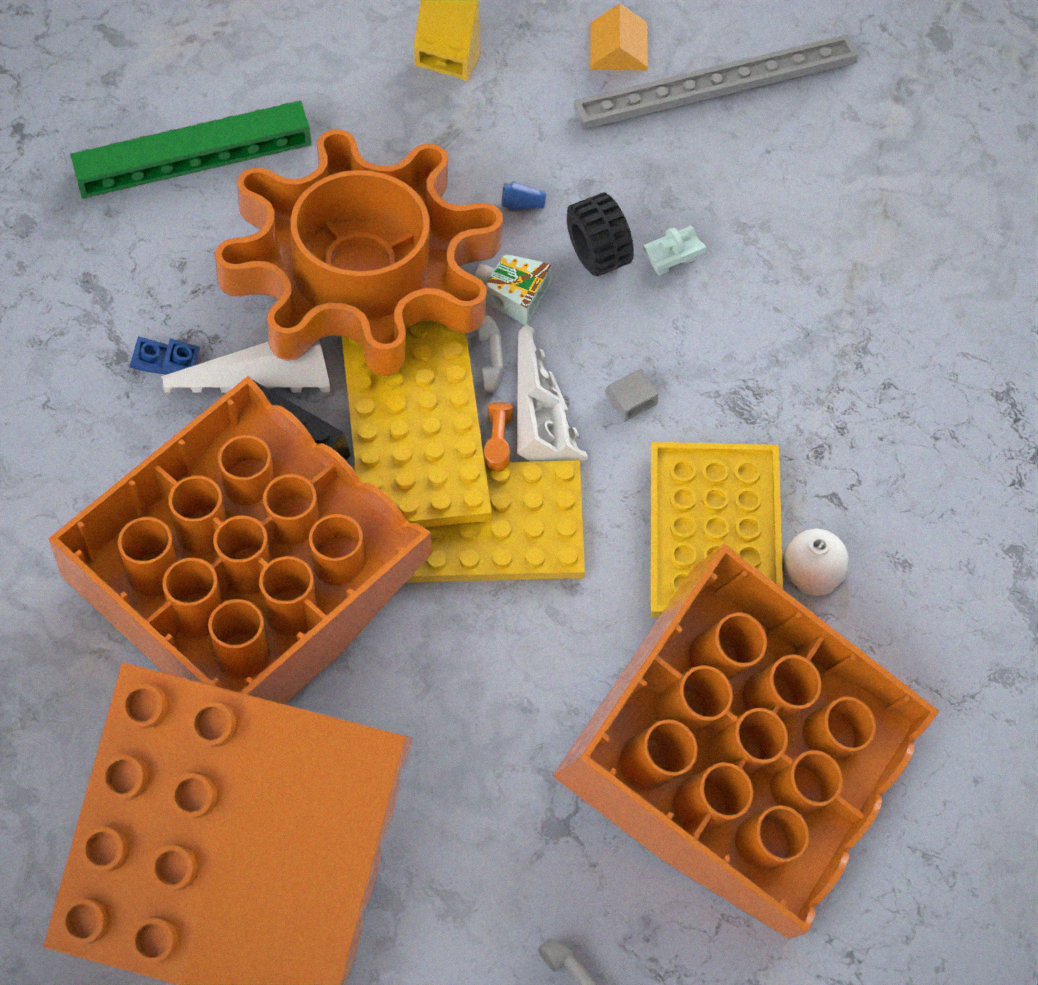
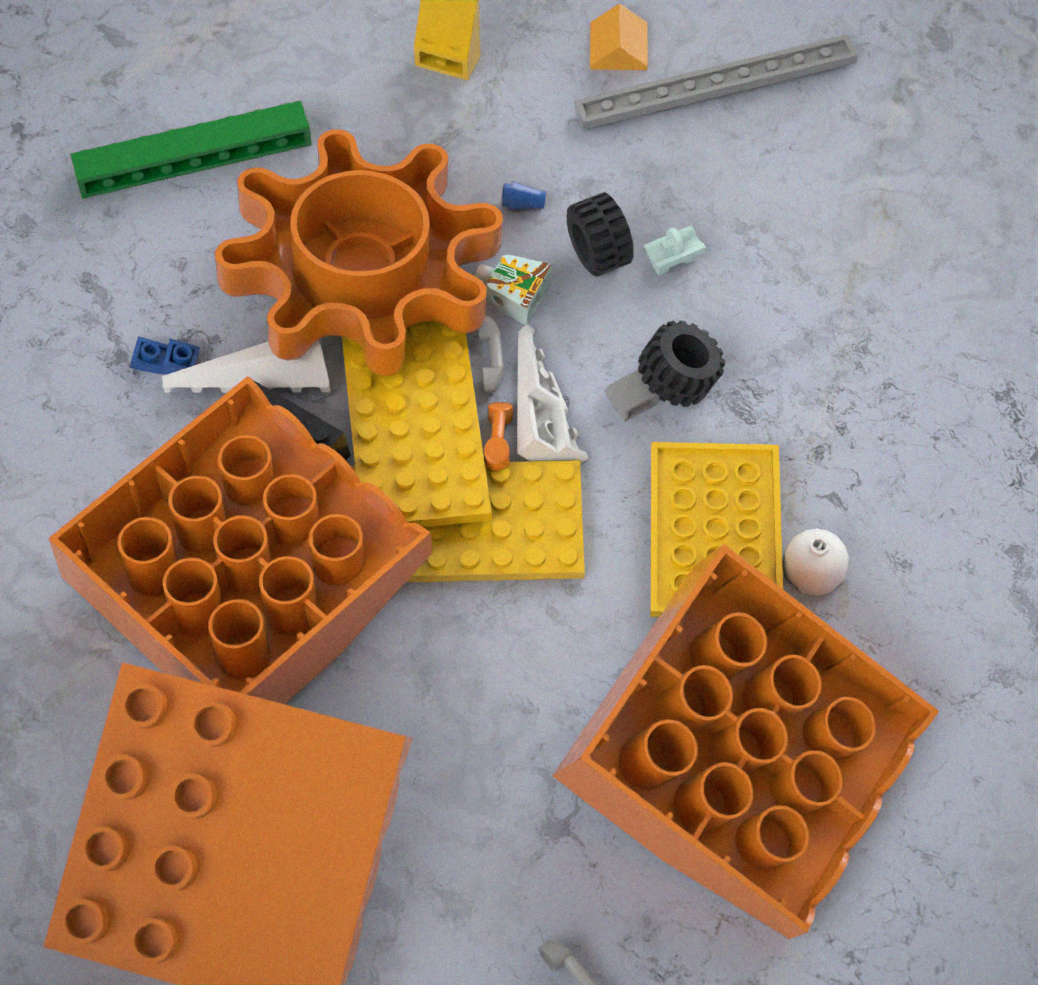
none -> black tyre [638,320,725,407]

